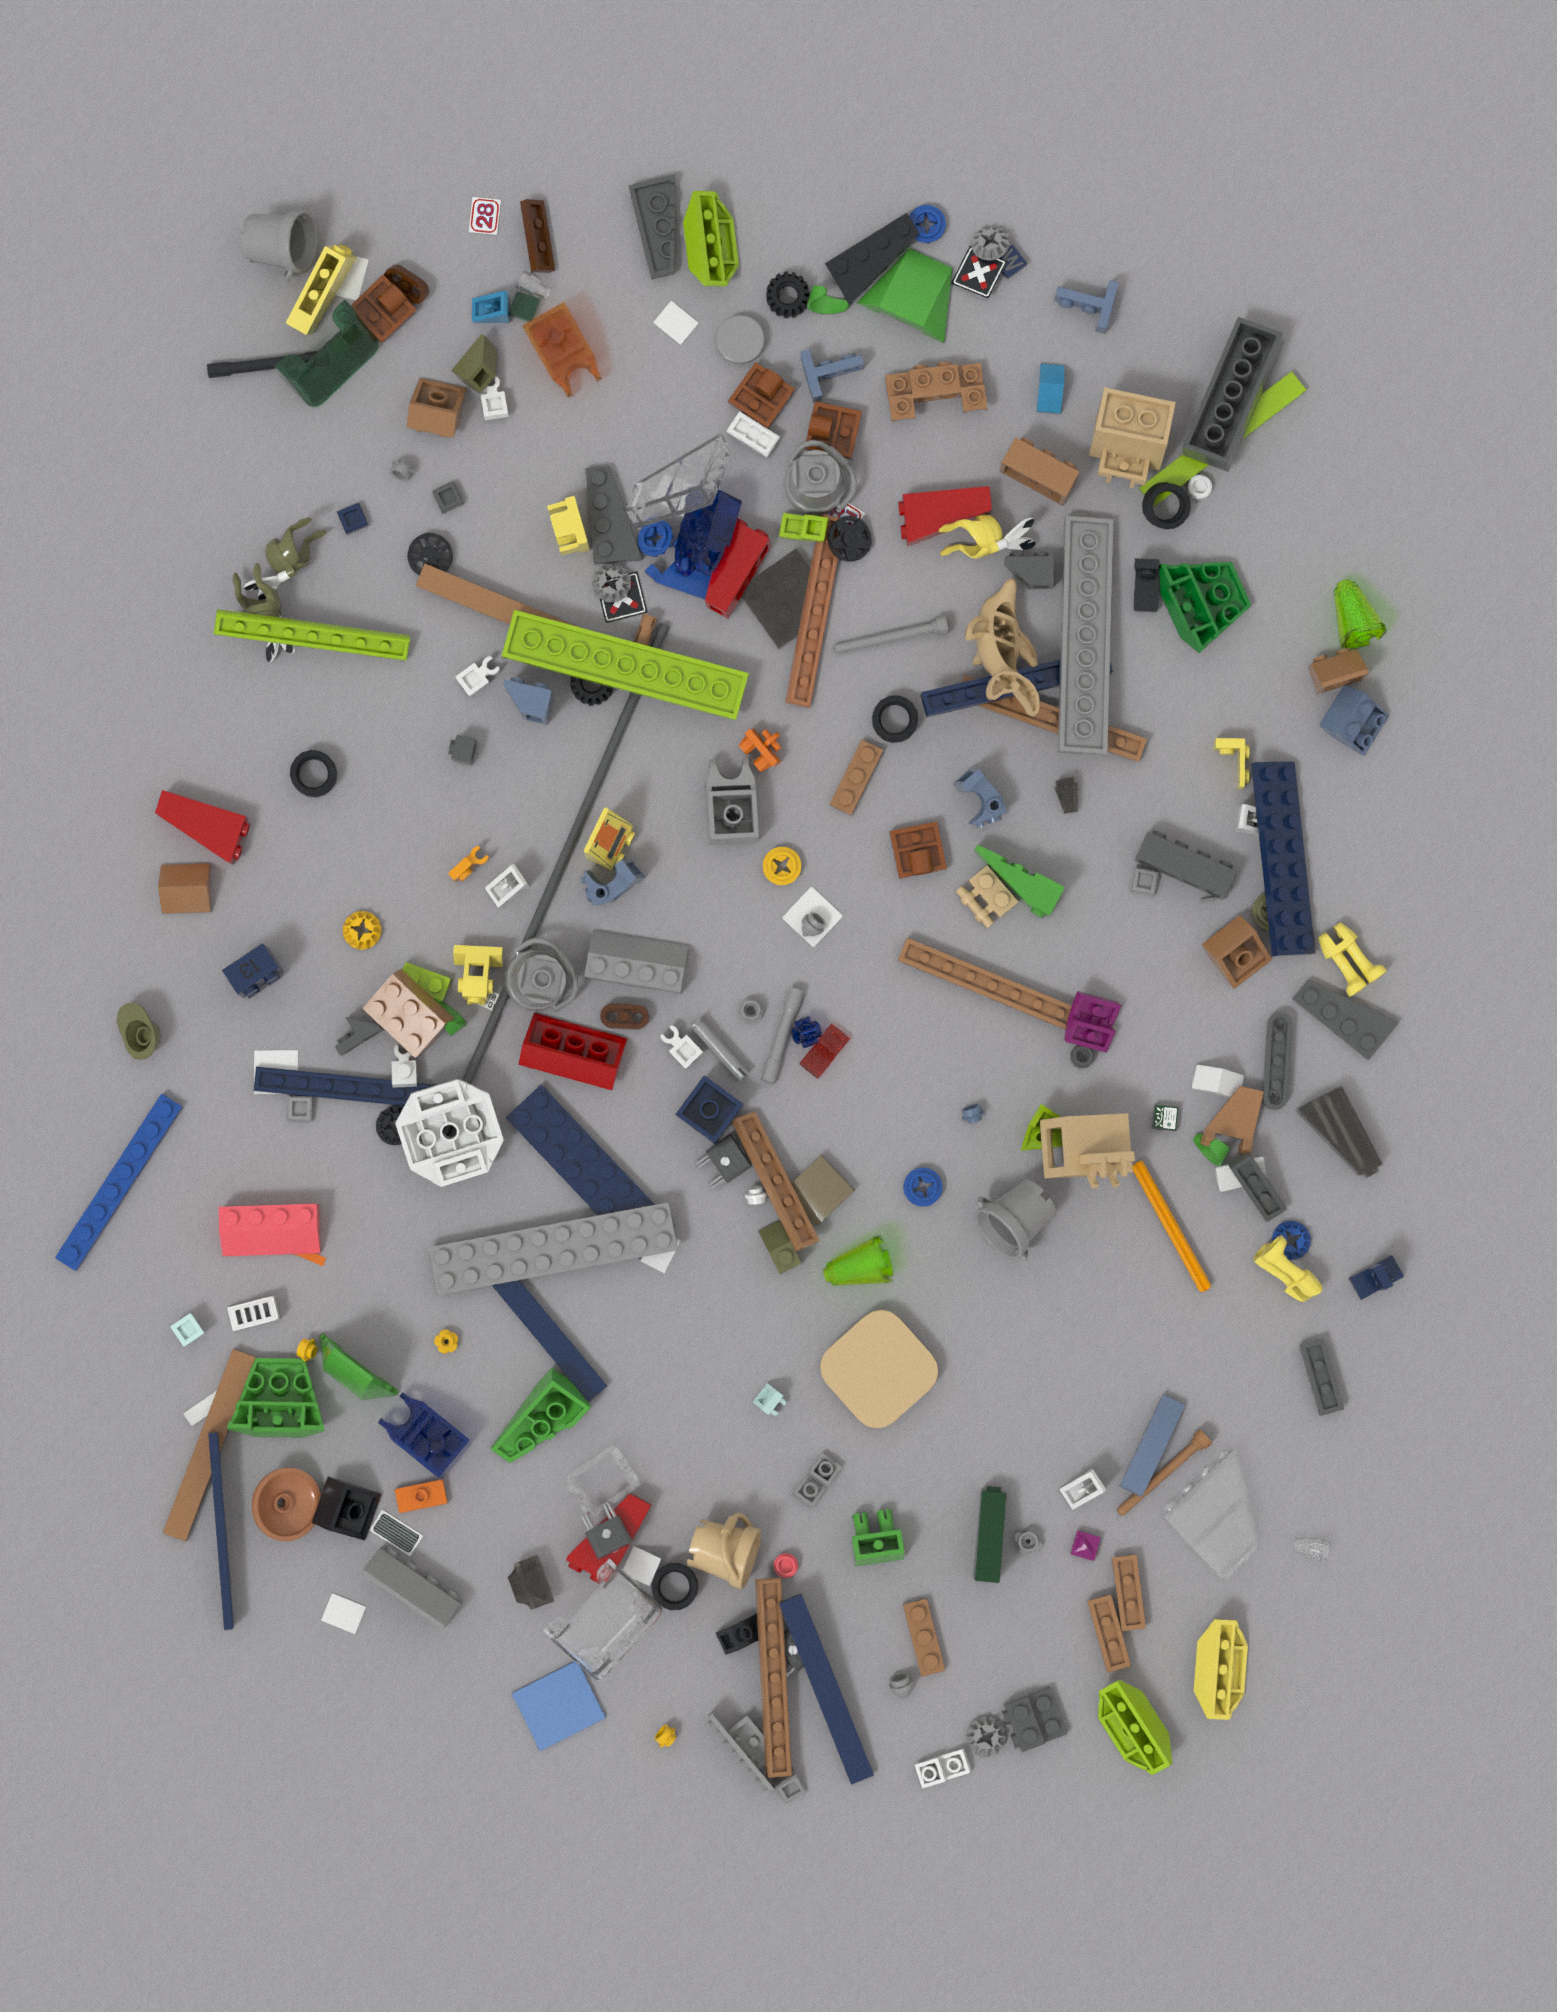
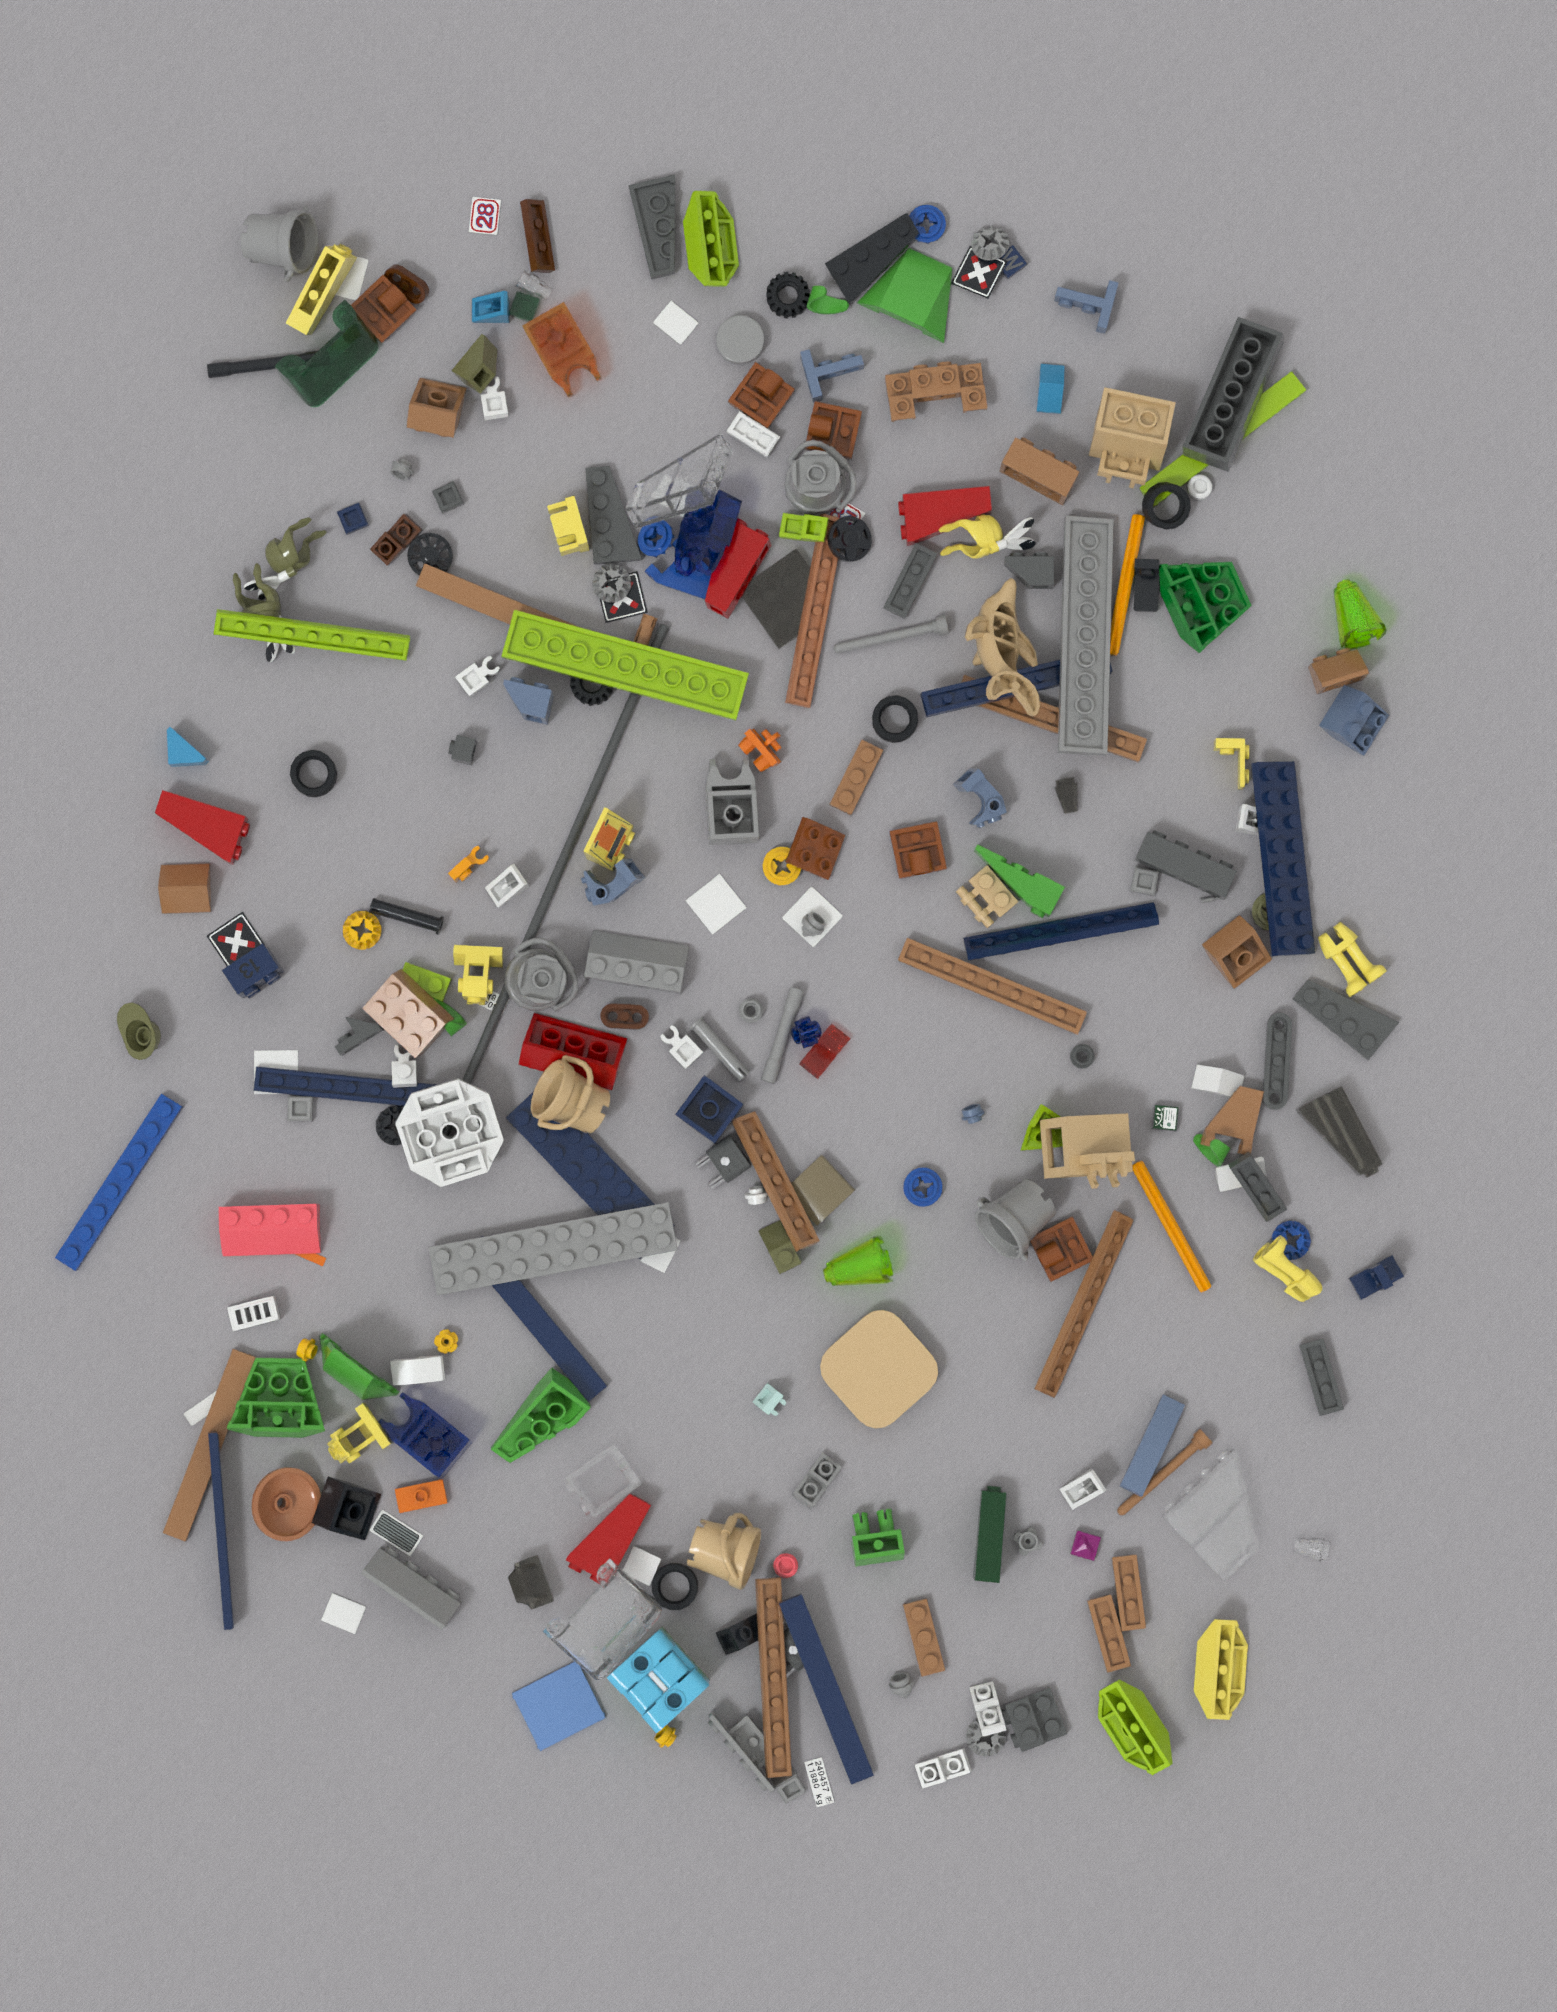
light aqua tile [170,1313,205,1347] -> none
dark grey piece [580,1502,633,1560] -> none
magenta slope [1064,991,1122,1053] -> none
none -> dark azure slope [167,727,209,767]
none -> black sticker [207,912,265,966]
none -> light yellow tile [327,1403,392,1464]
none -> black pin [369,898,444,935]
none -> reddish brown slope [370,514,423,566]
none -> white slope [390,1355,445,1385]
none -> tan piece [531,1055,610,1133]
none -> medium azure piece [607,1626,710,1733]
none -> white sticker [685,874,747,935]
none -> dark orange plate [786,817,845,880]
none -> white sticker [804,1757,834,1807]
none -> dark grey plate [883,543,937,619]
none -> dark blue plate [963,902,1159,960]
none -> white slope [969,1681,1006,1737]
none -> dark orange plate [1030,1217,1093,1282]
none -> medium nougat tile [1034,1210,1134,1398]
none -> light orange axle [1110,514,1145,656]

